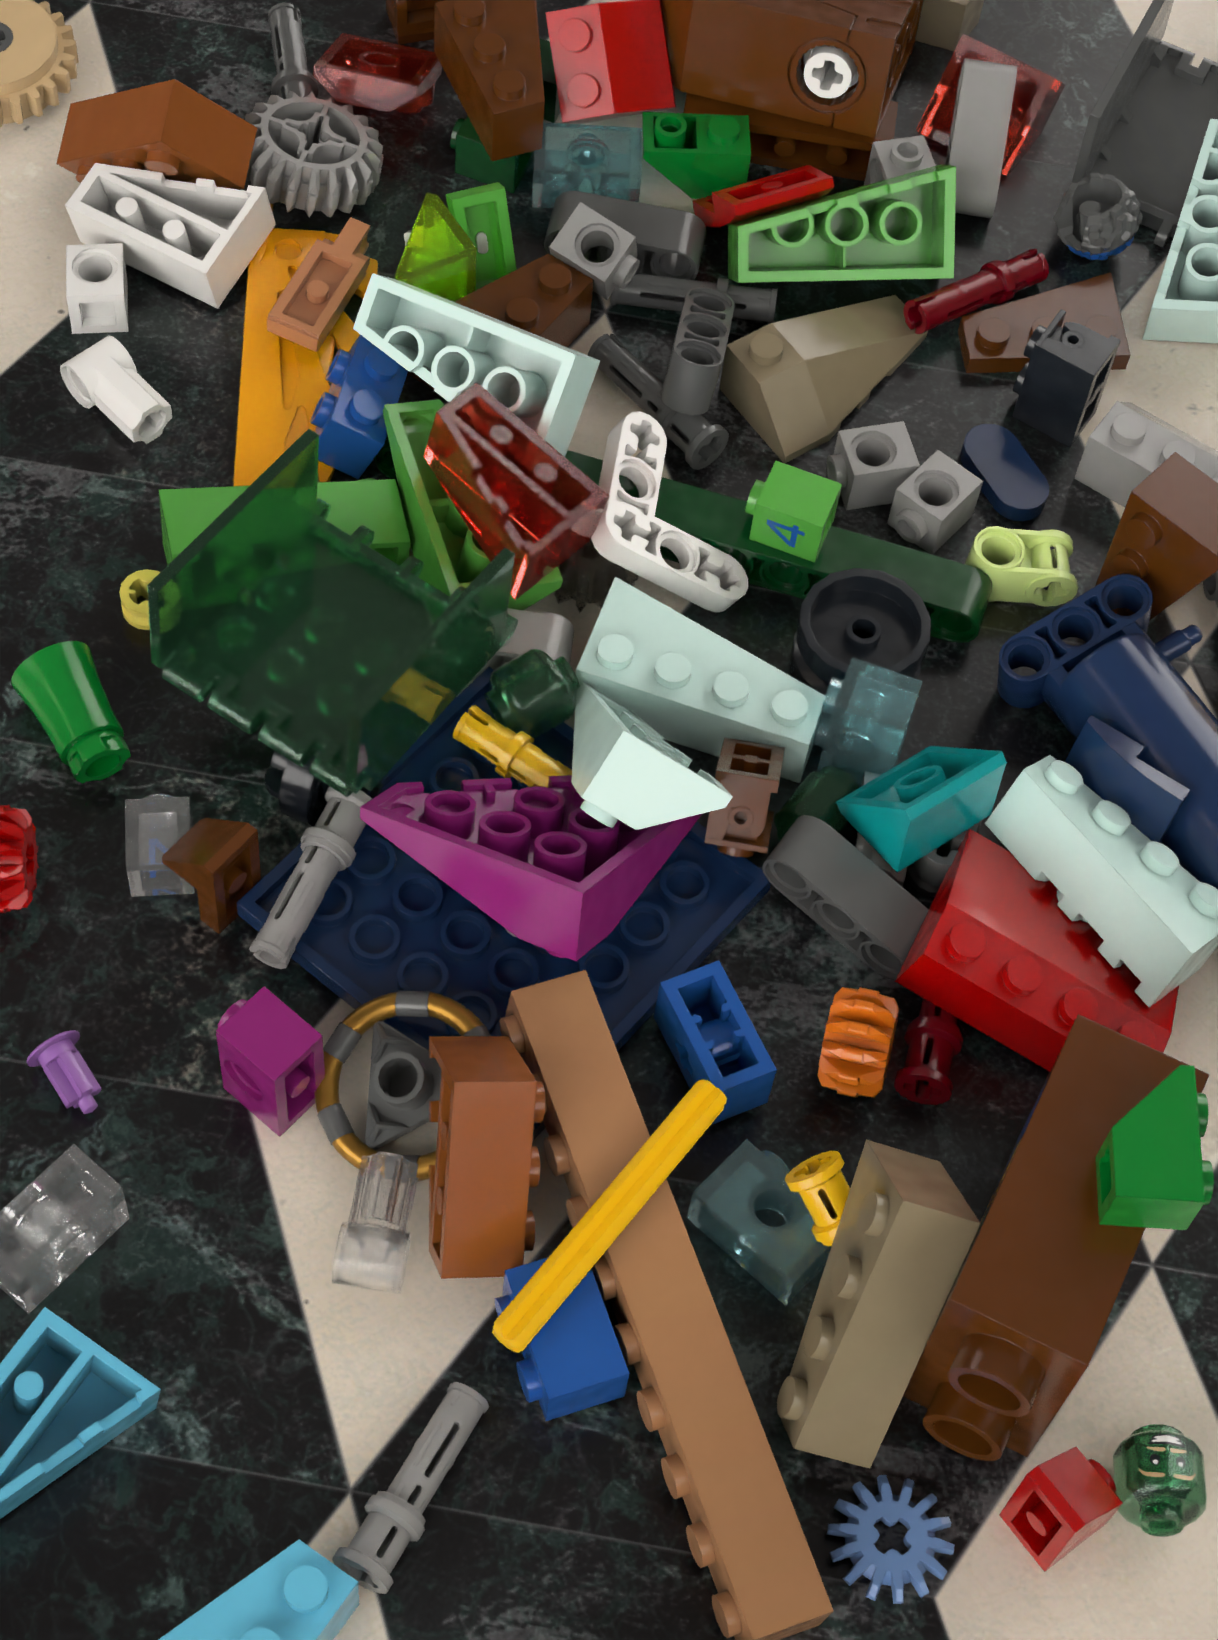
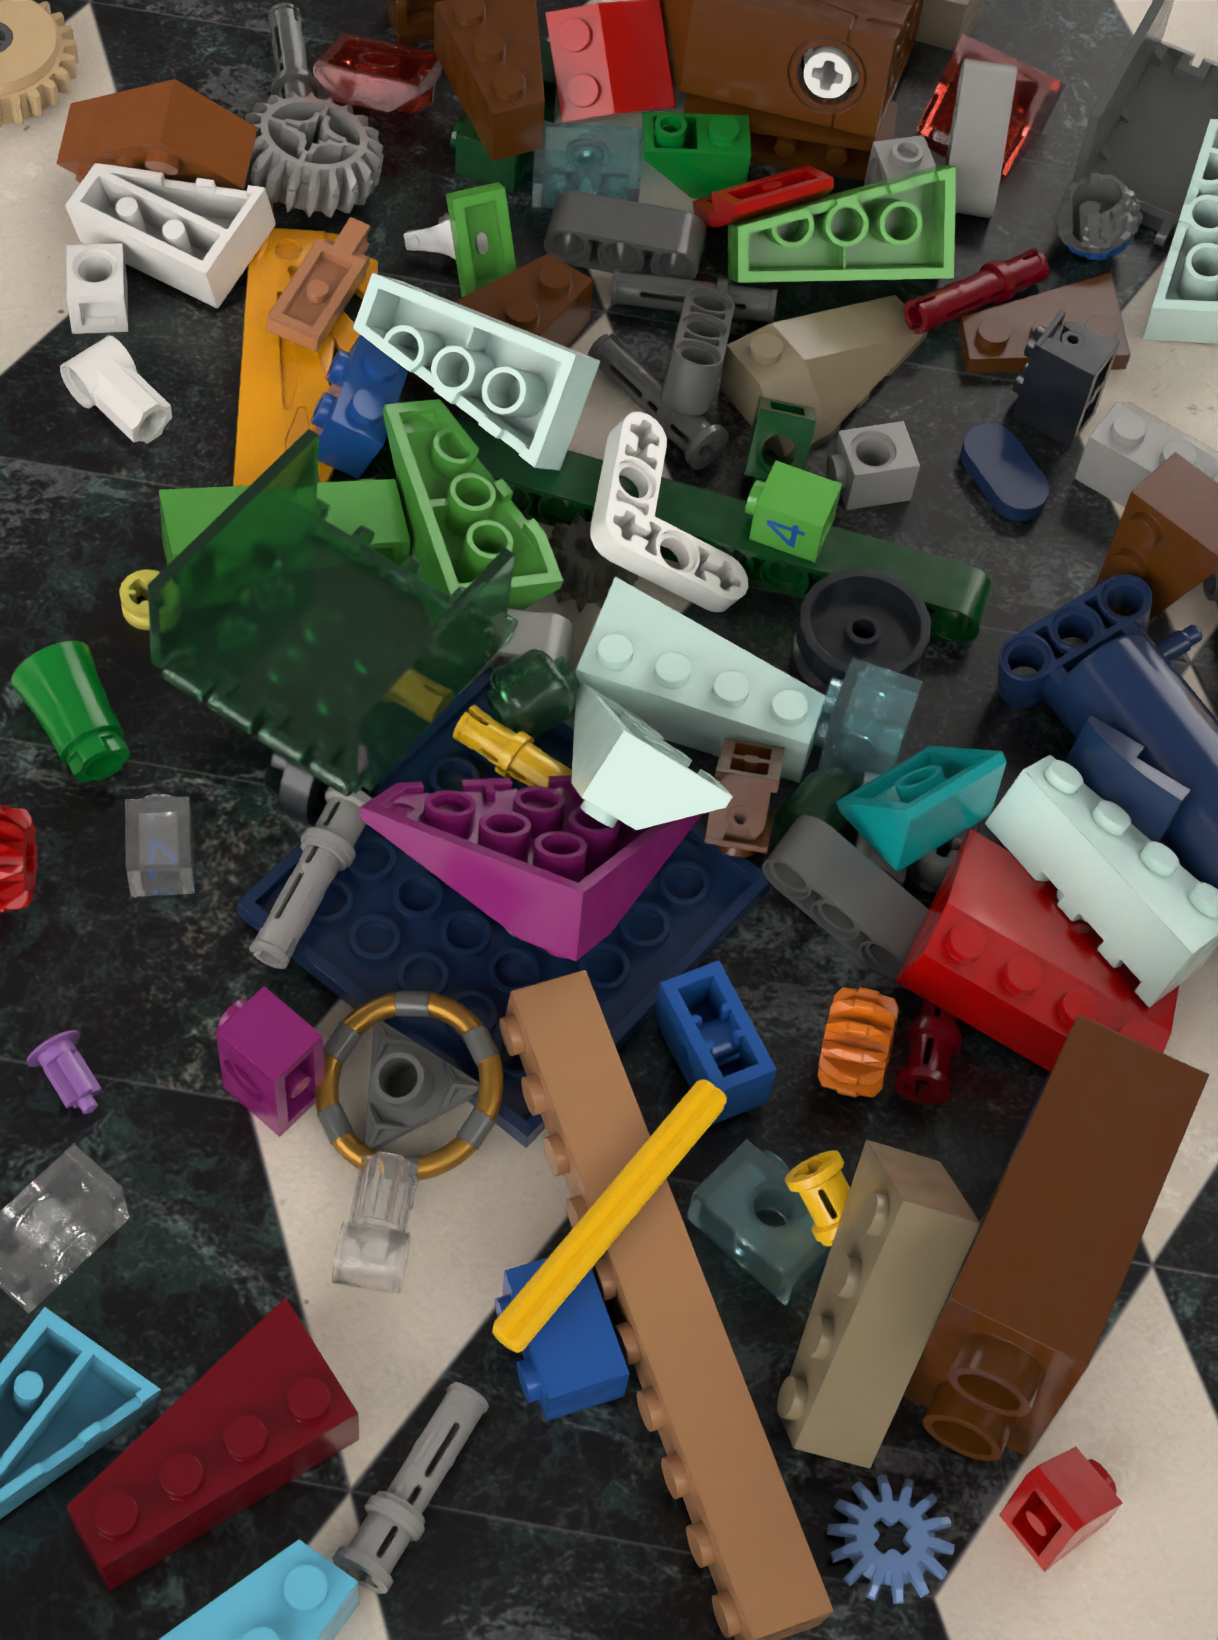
reddish brown slope [161,818,261,934] -> none
clear neon green slope [395,193,477,302] -> none
clear red wedge [423,382,610,600] -> none
dark orange wedge [429,1036,545,1279] -> none
light grey brick [549,202,640,300] -> none
light grey brick [887,450,983,555] -> none
yellowish green piece [965,526,1078,607] -> none
green slope [1095,1065,1214,1230] -> none
clear green head [1113,1424,1207,1537] -> none
none -> dark red wedge [66,1297,359,1591]
none -> dark green brick [744,396,816,483]

